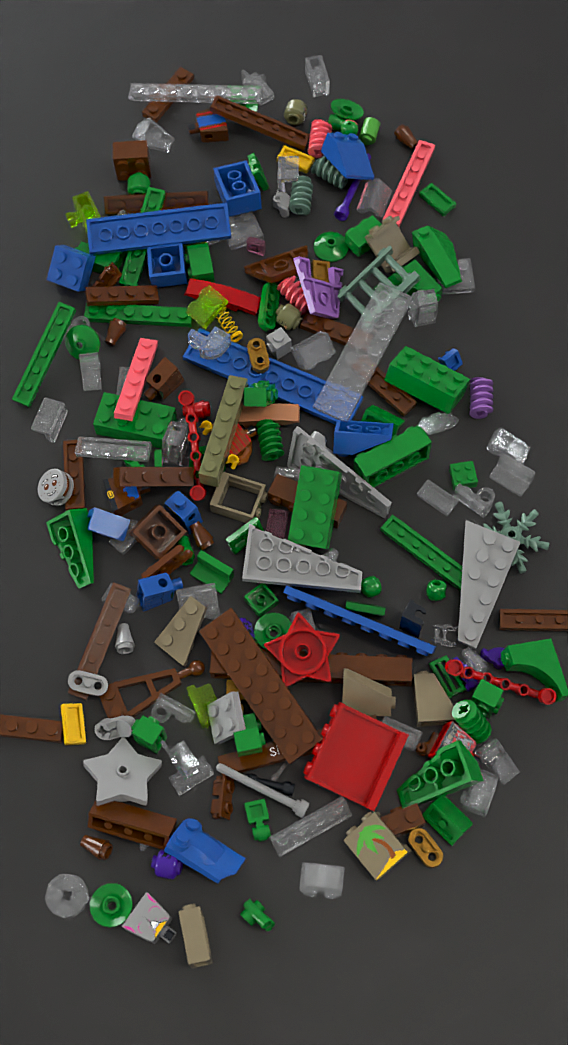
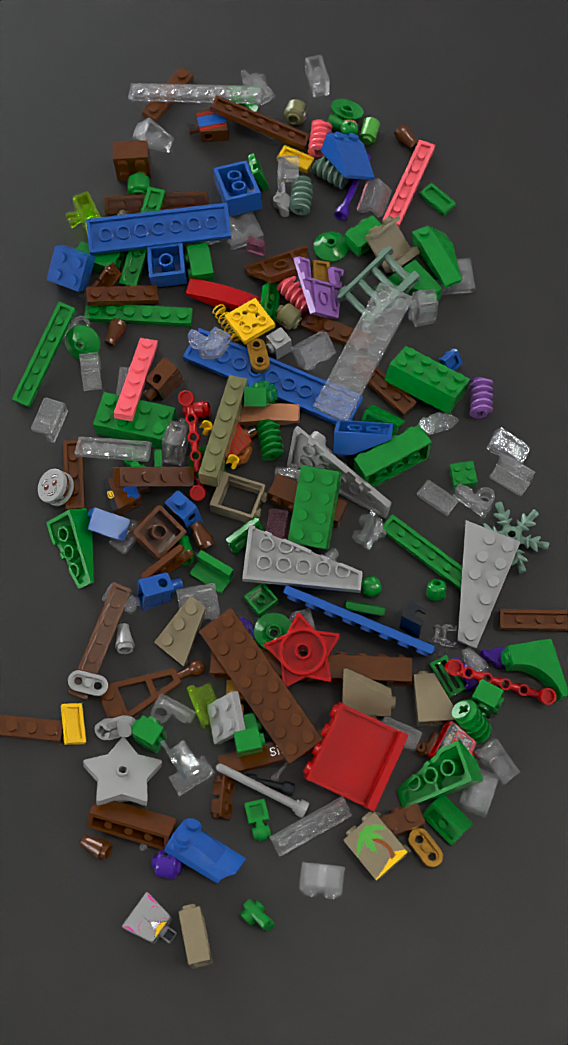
clear plate [45,874,89,918] -> none
green dish [90,883,133,927] -> none
clear neon green brick [186,285,229,330] -> none
none -> yellow plate [225,298,275,345]
none -> clear hips [352,510,387,550]

